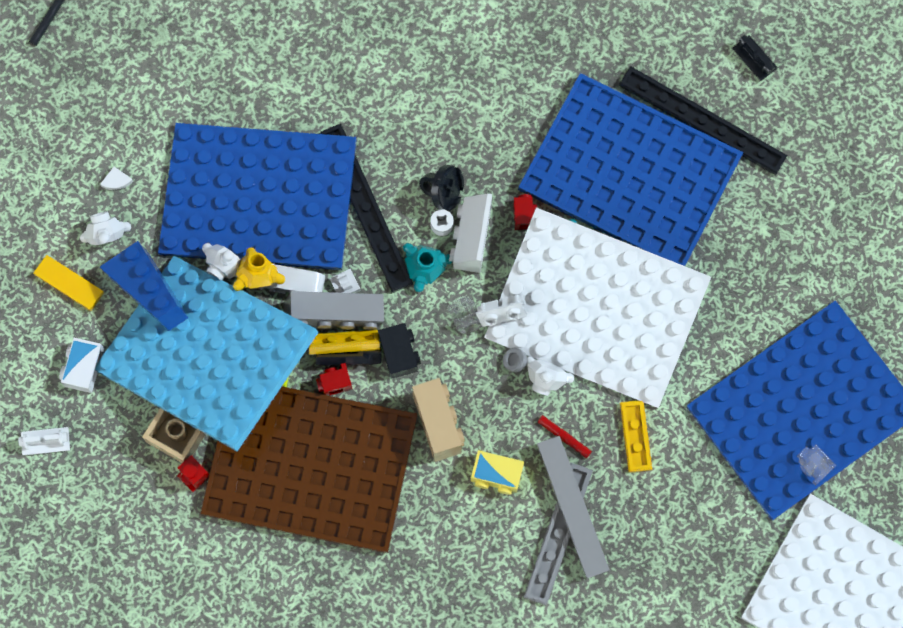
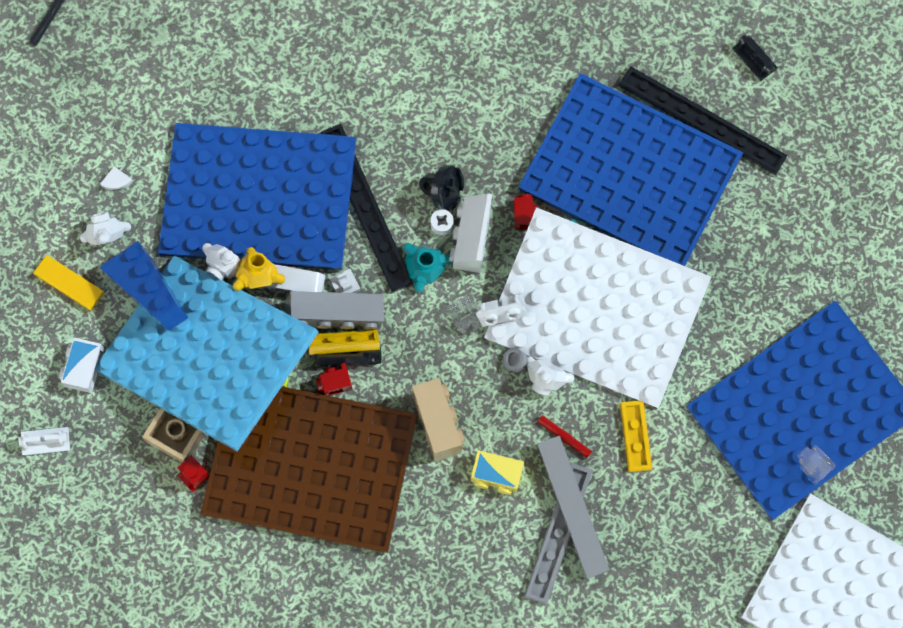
black brick [378,323,421,379] -> none

